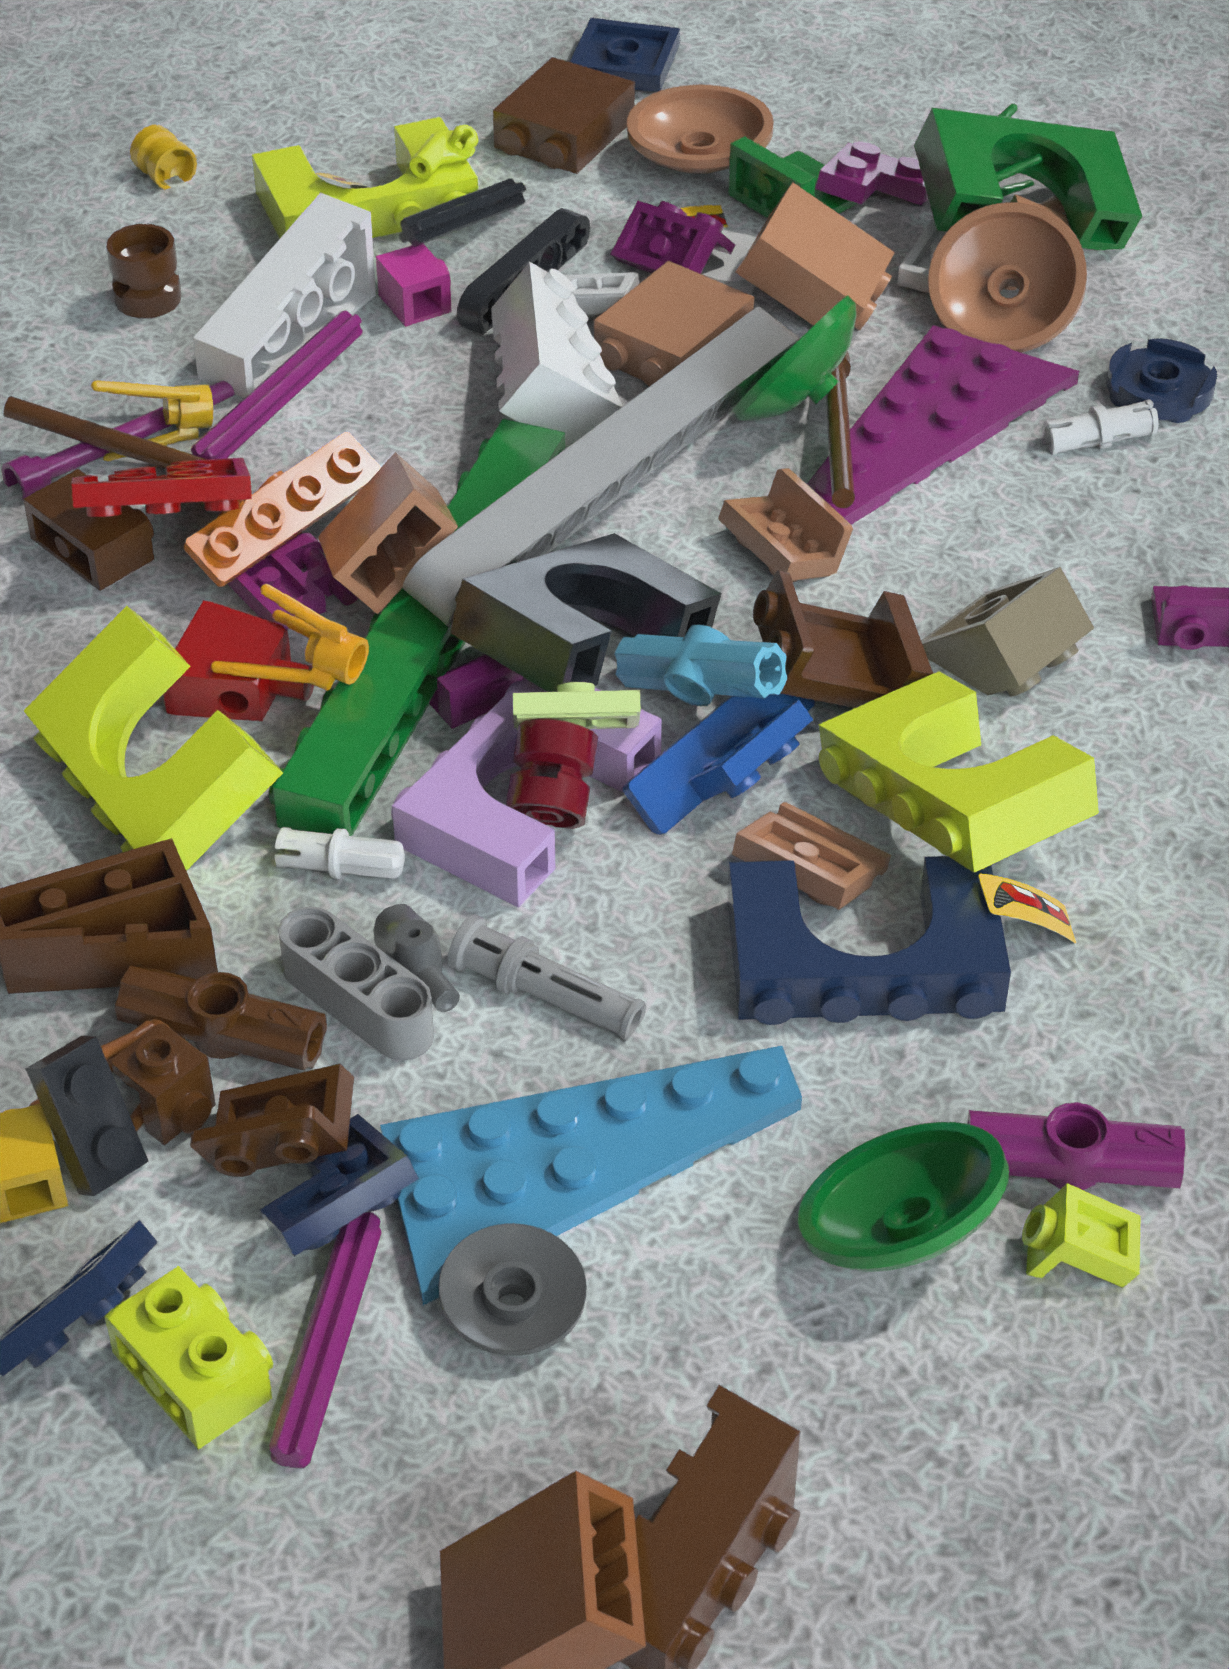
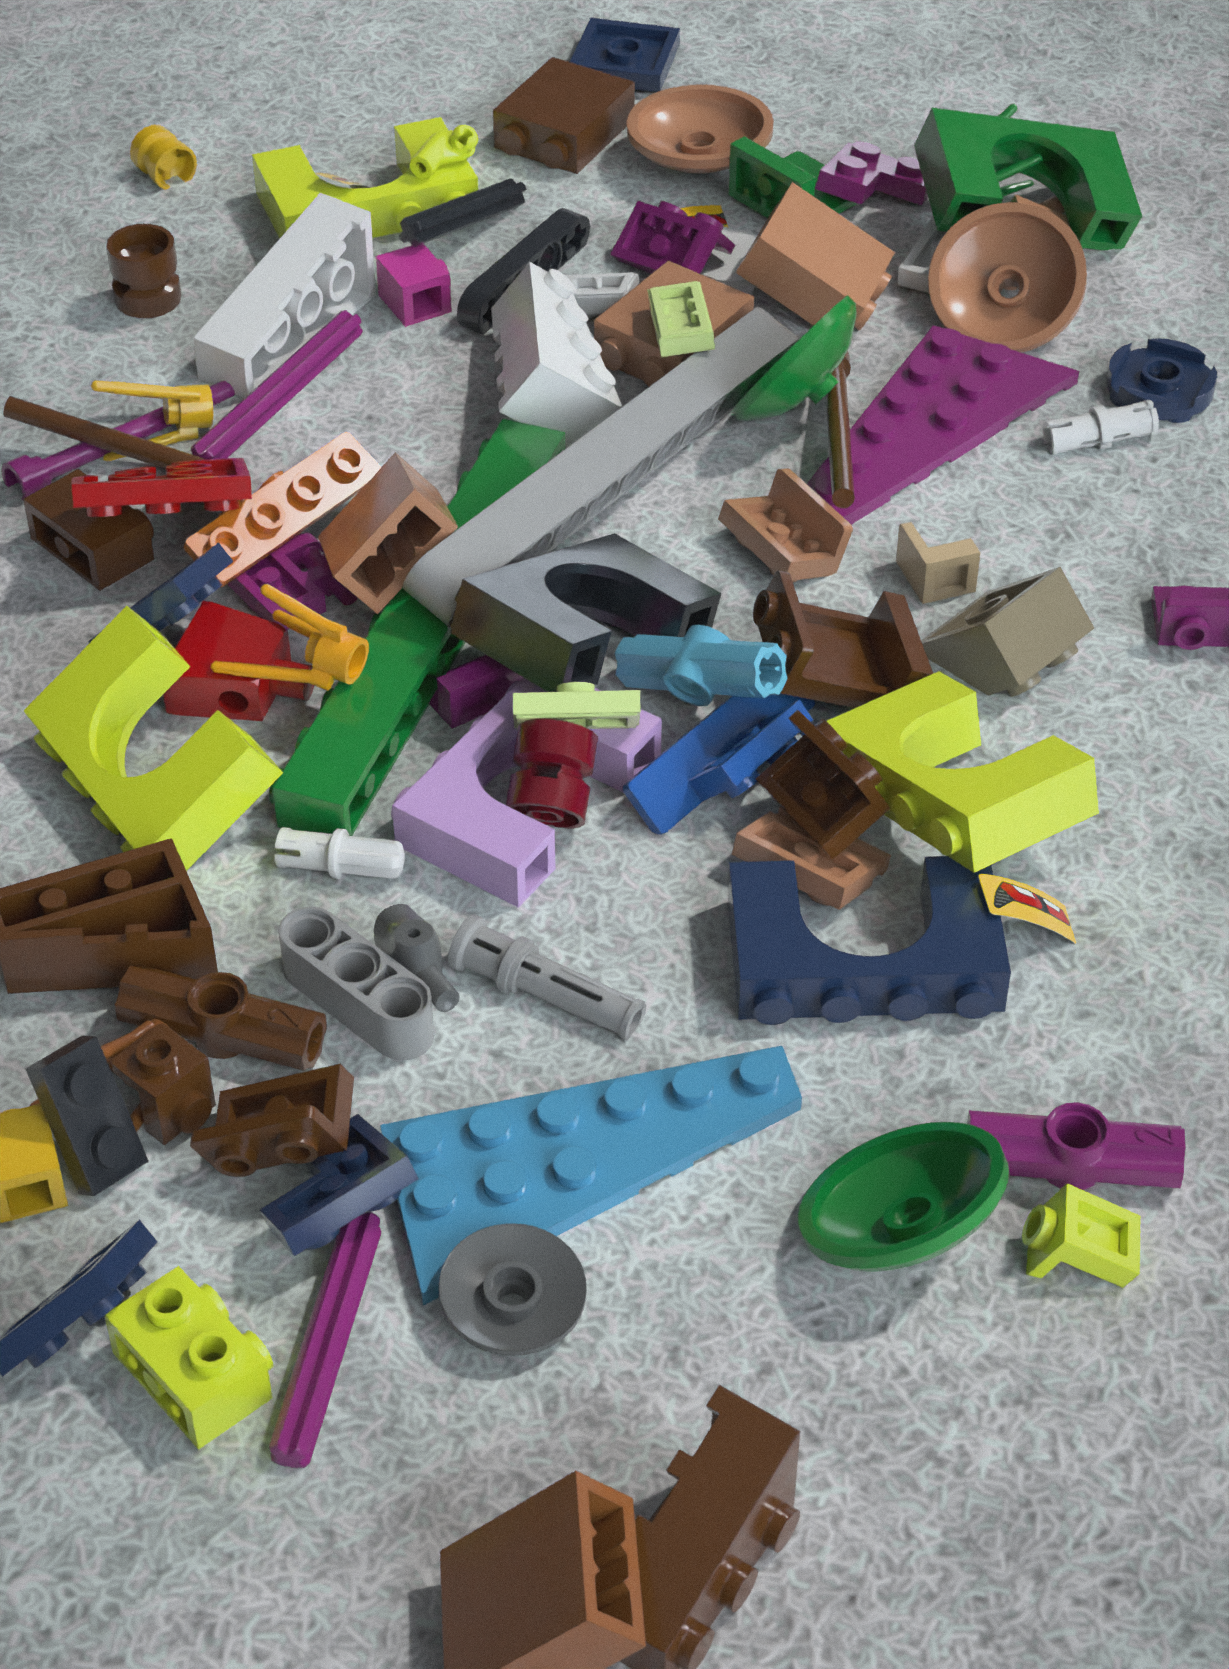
none -> dark blue plate [88,543,233,643]
none -> yellowish green plate [647,281,715,357]
none -> reddish brown bracket [756,710,890,860]
none -> tan panel [896,522,981,604]

